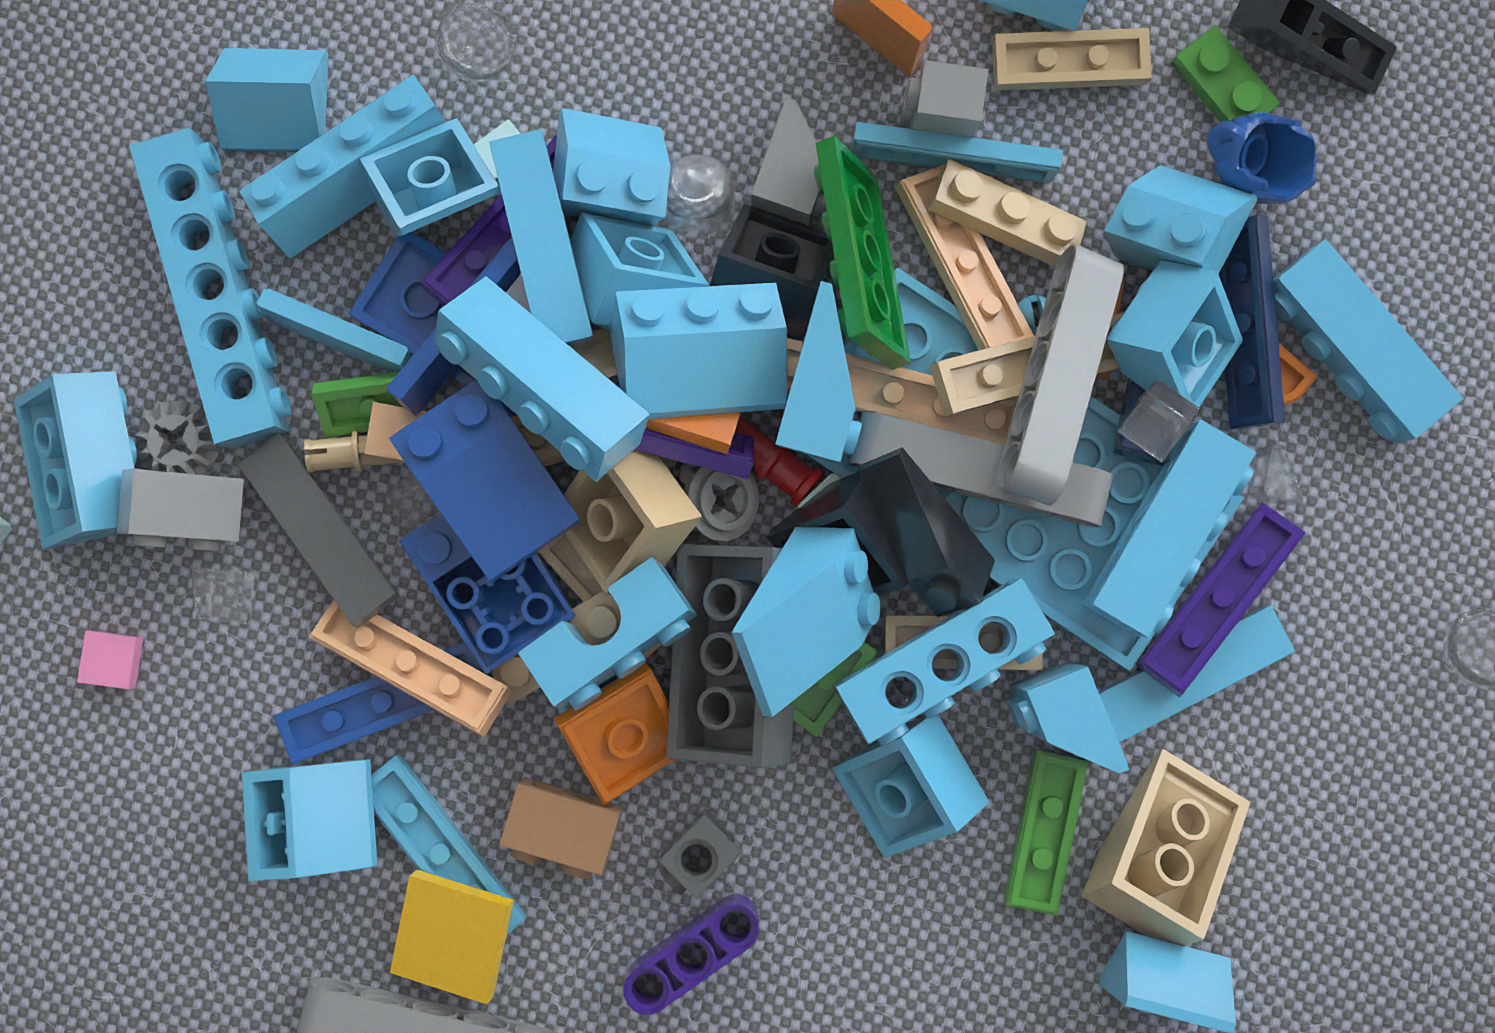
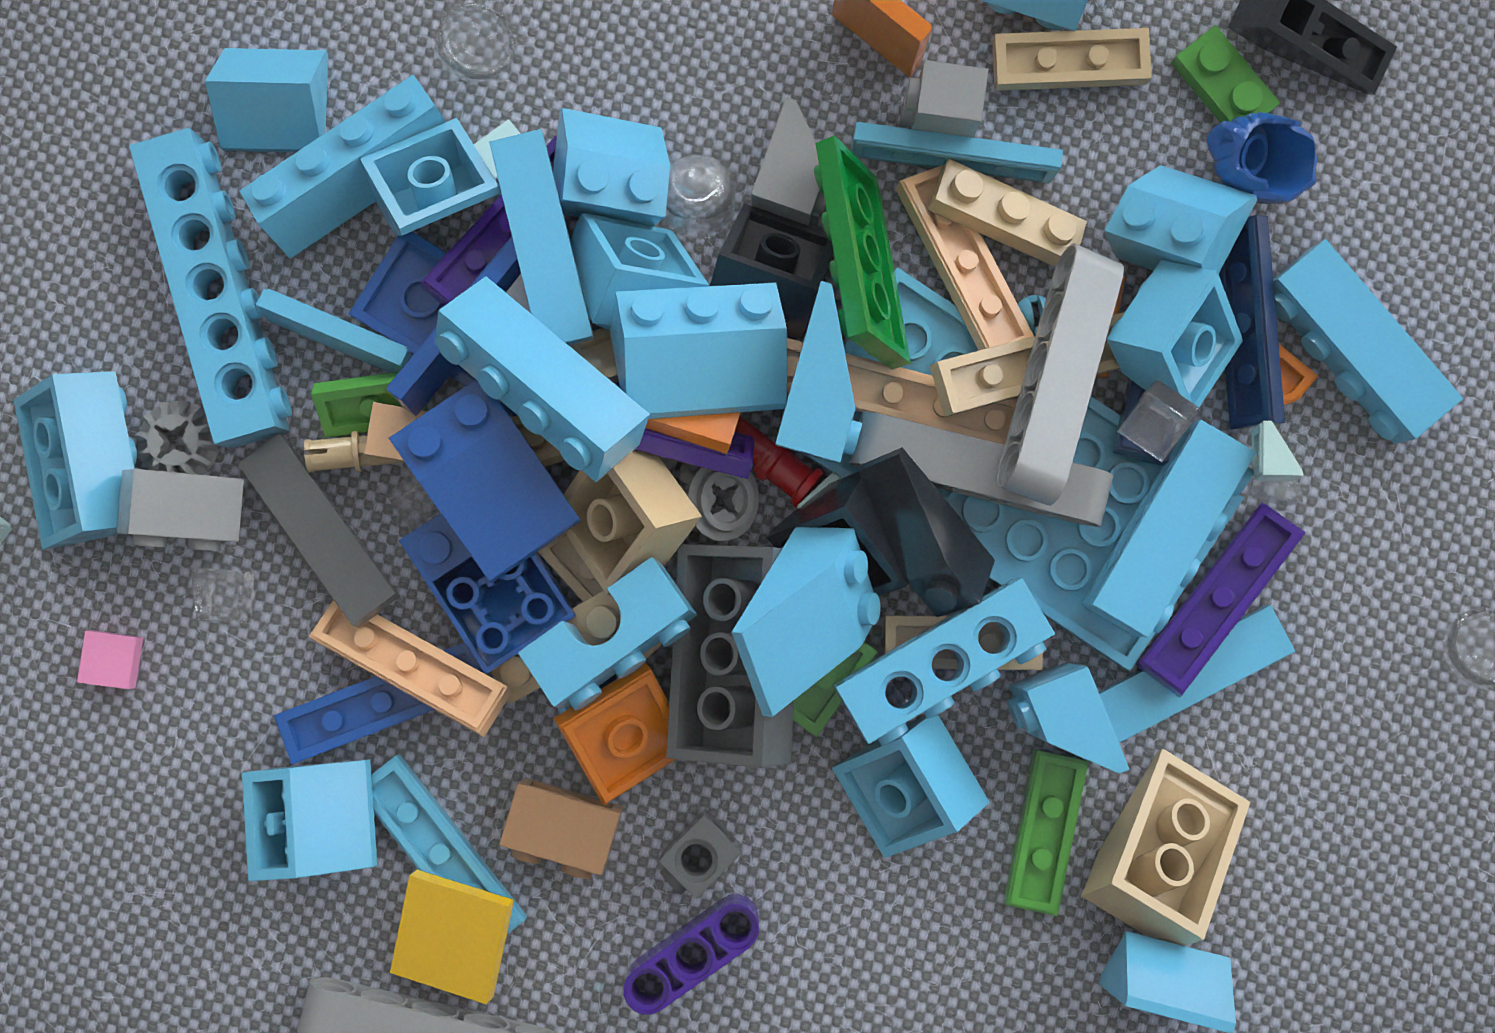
none -> light aqua slope [1251,421,1303,482]

